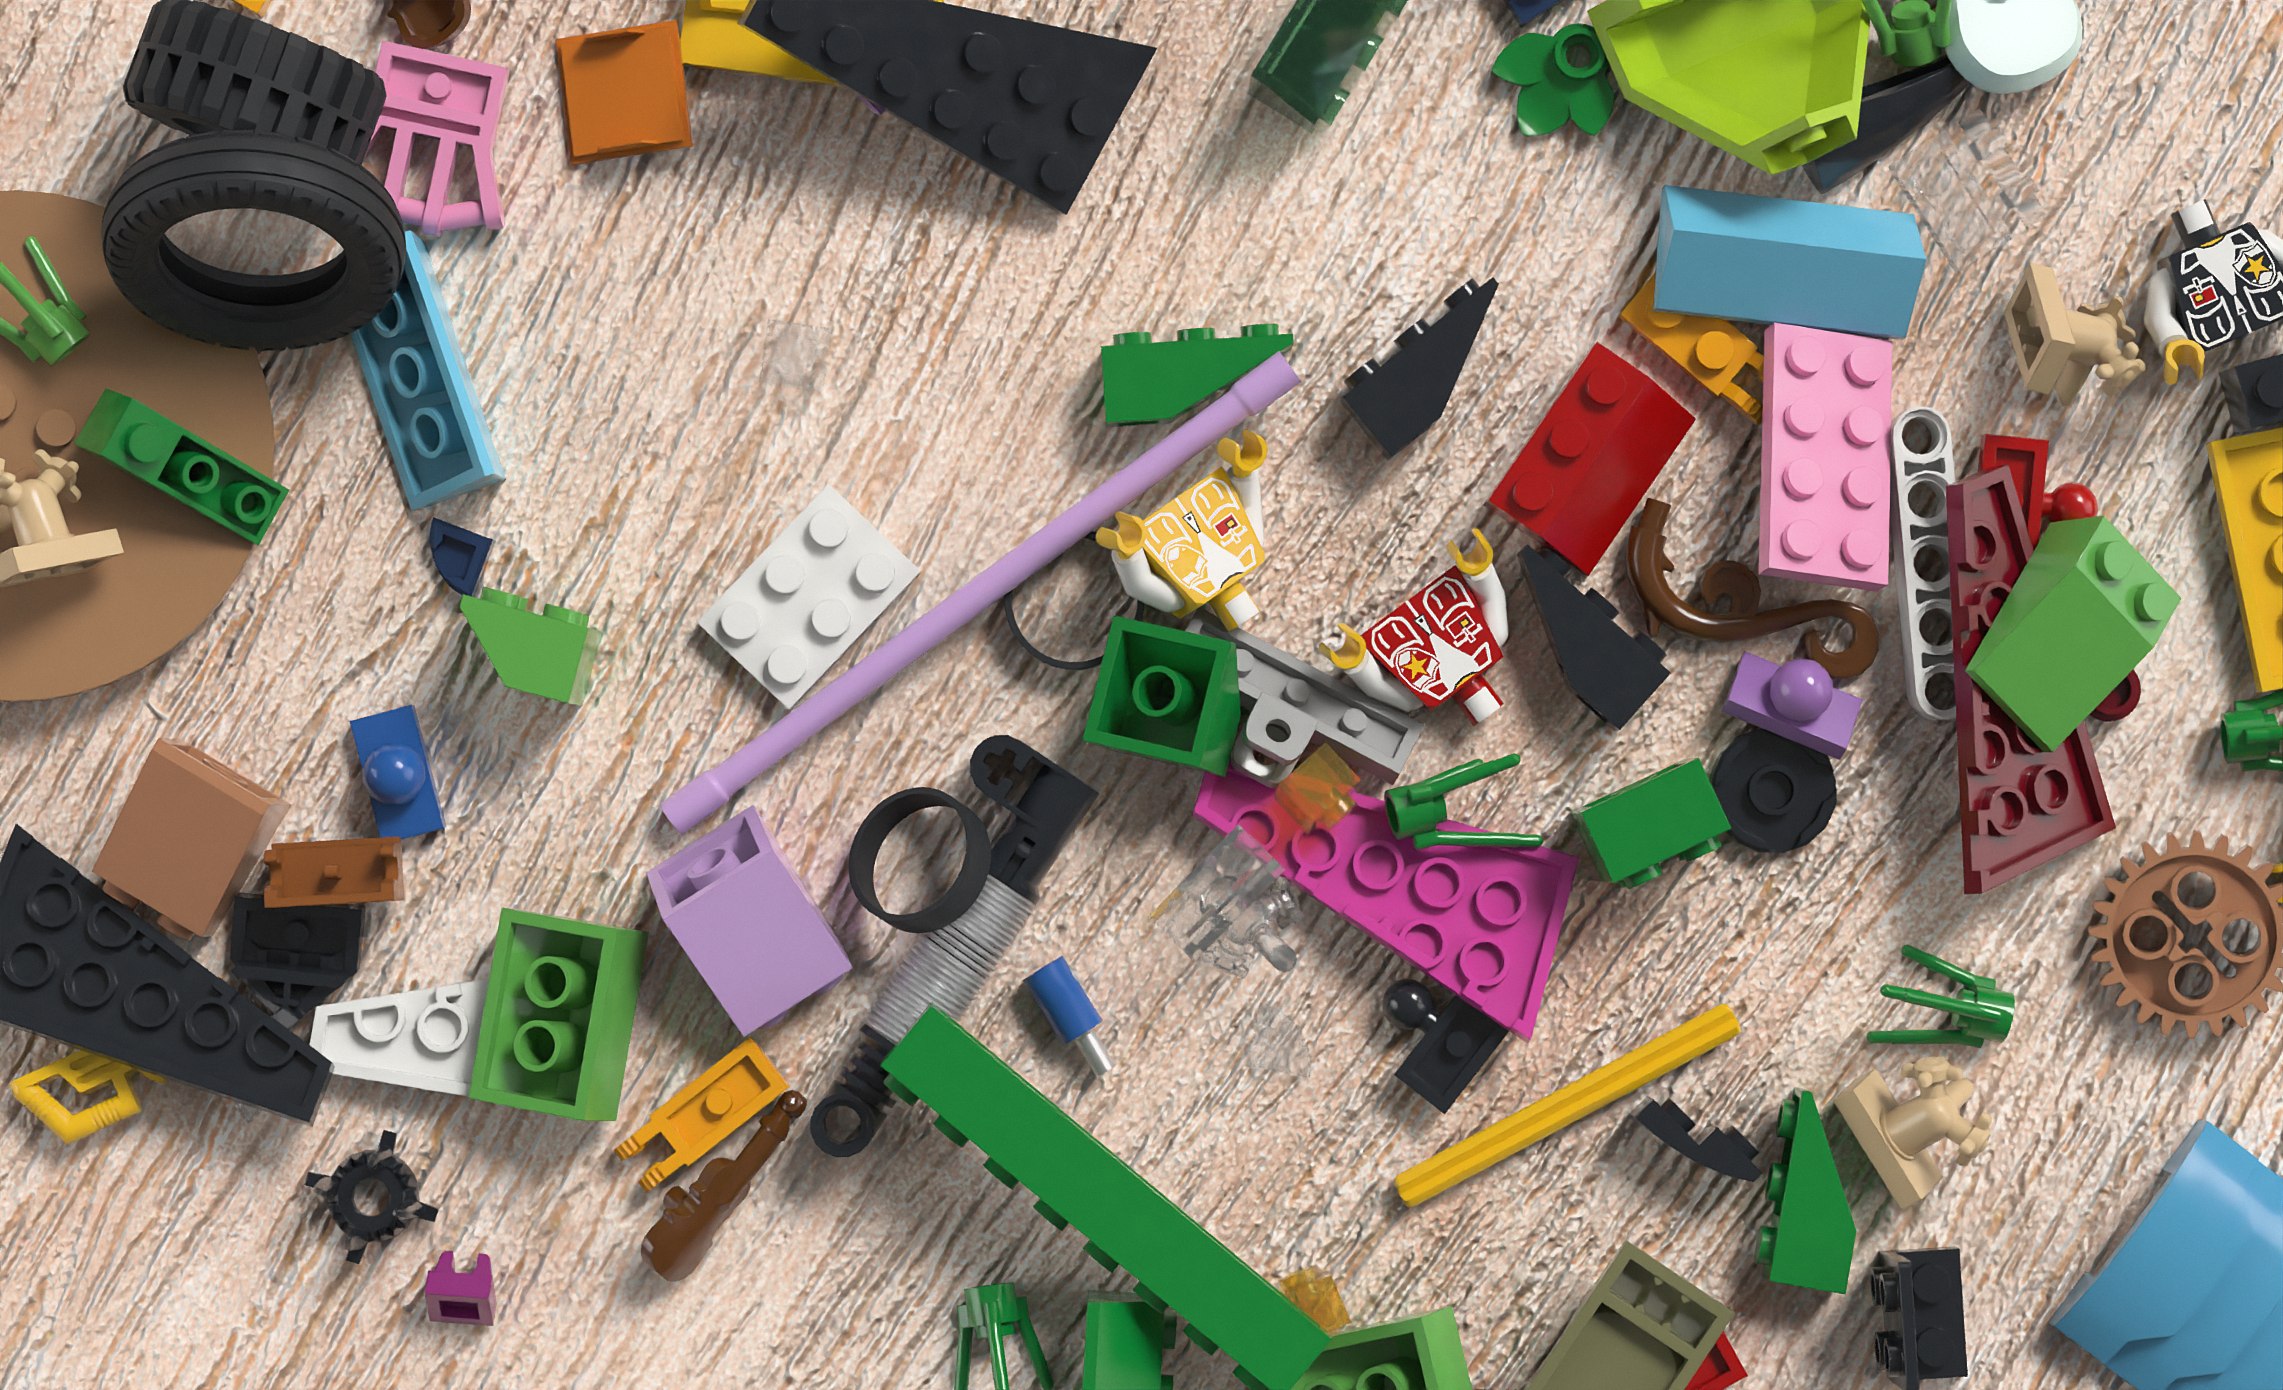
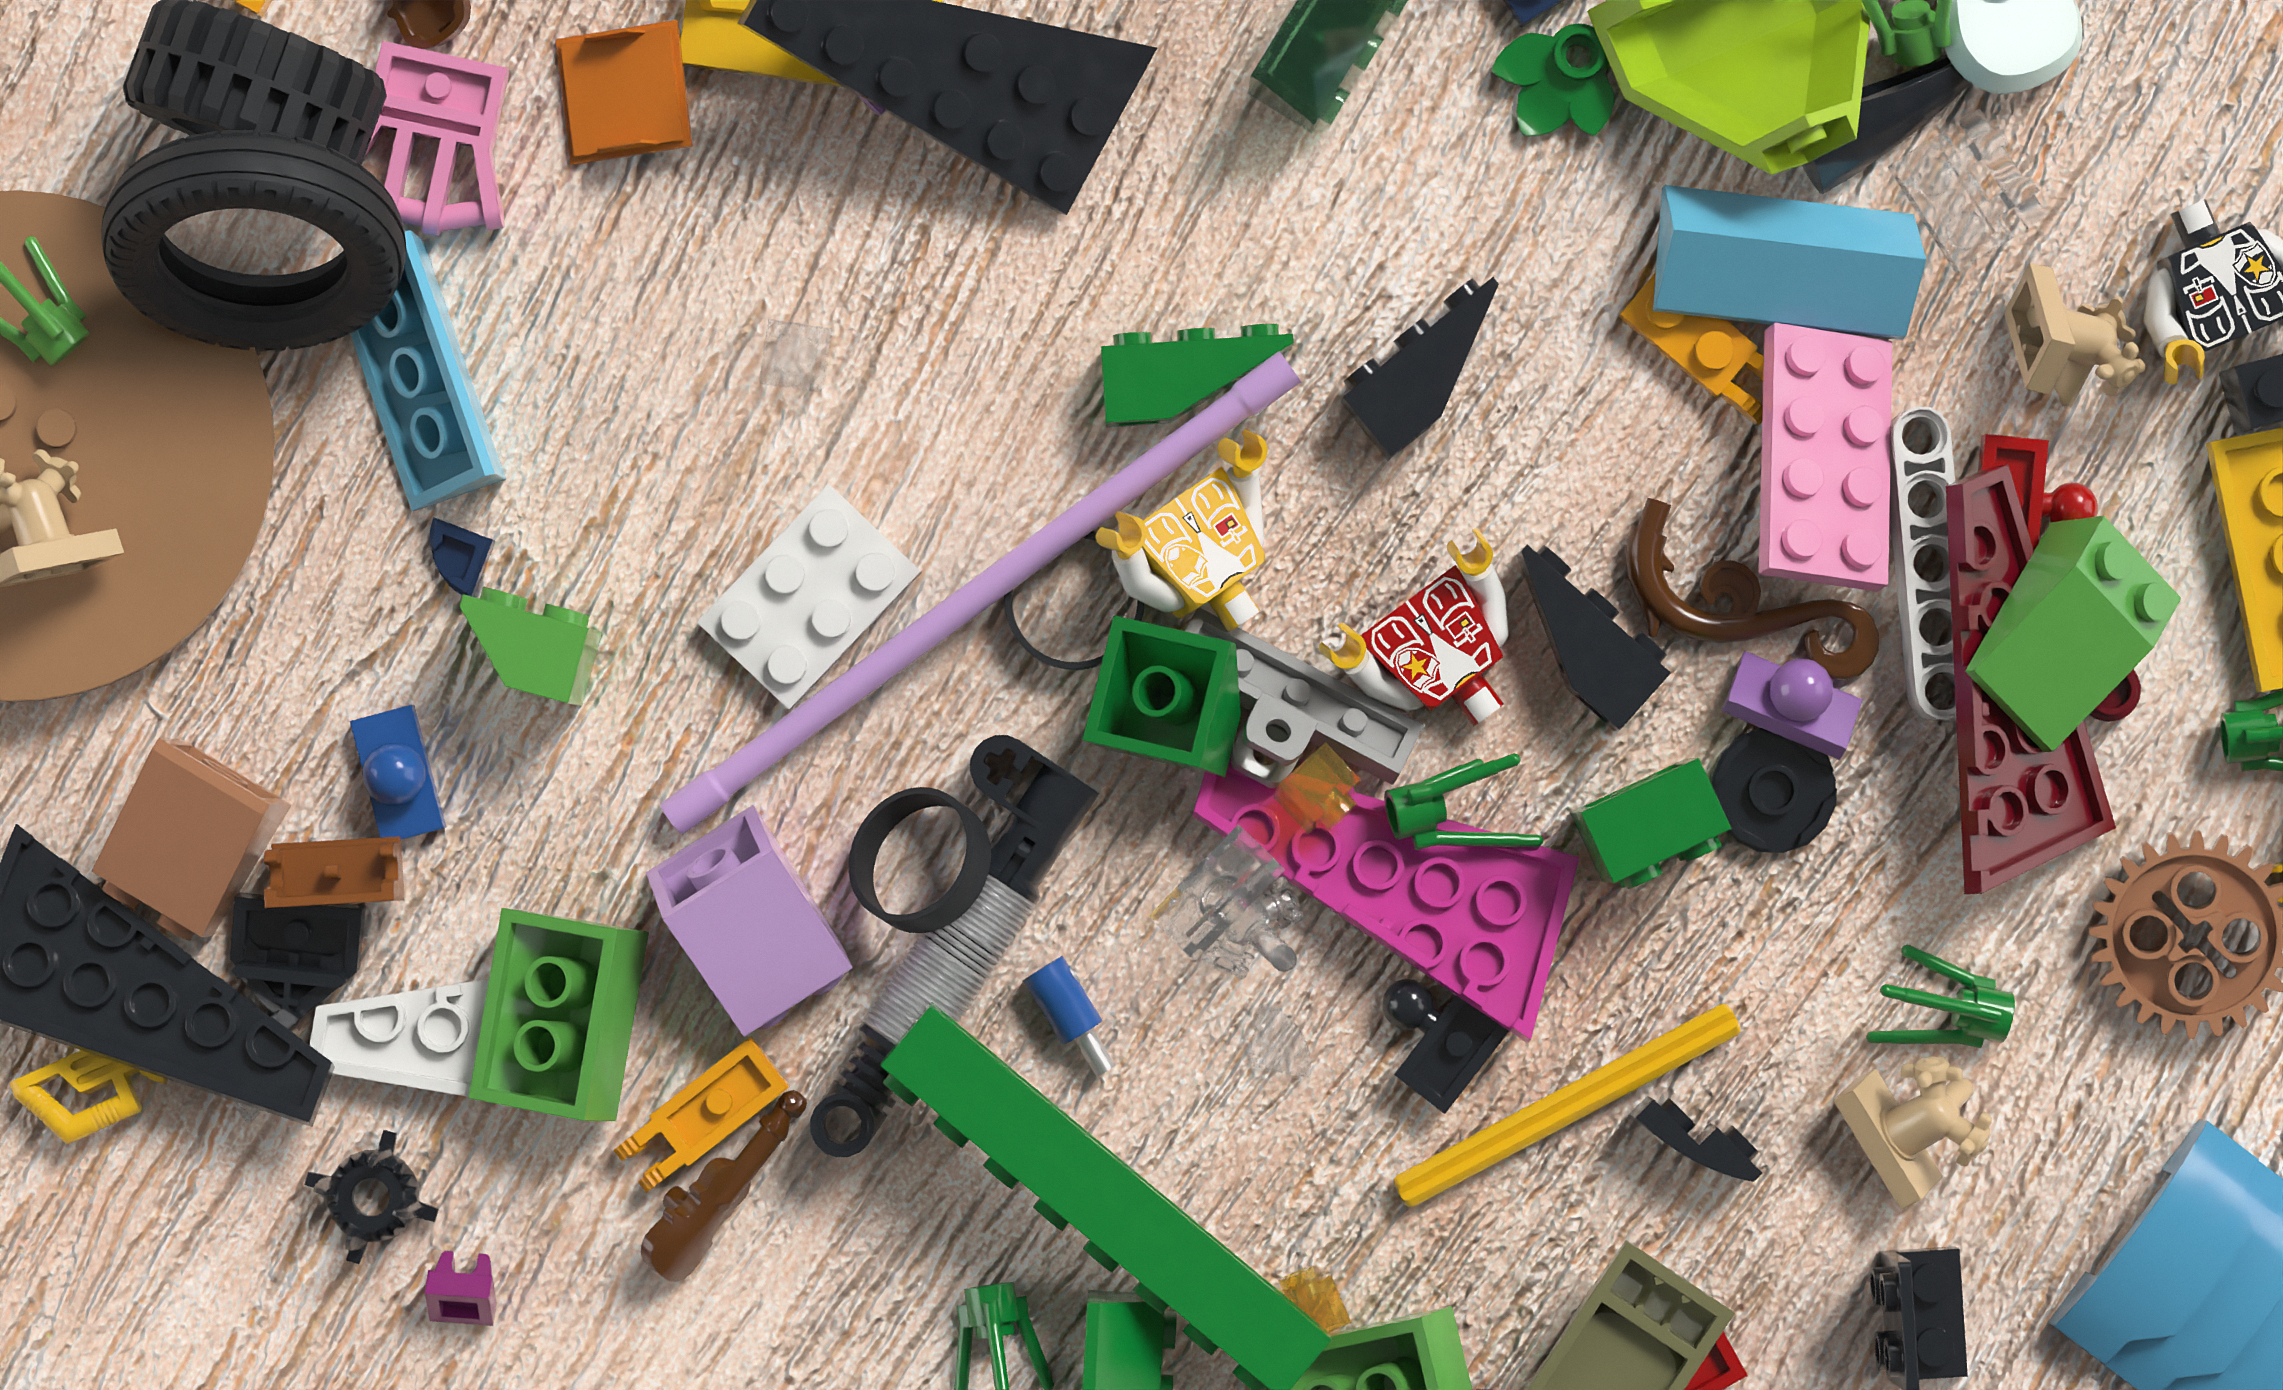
green slope [74,388,289,546] -> none
red slope [1483,342,1696,577] -> none
green slope [1754,1087,1856,1295] -> none

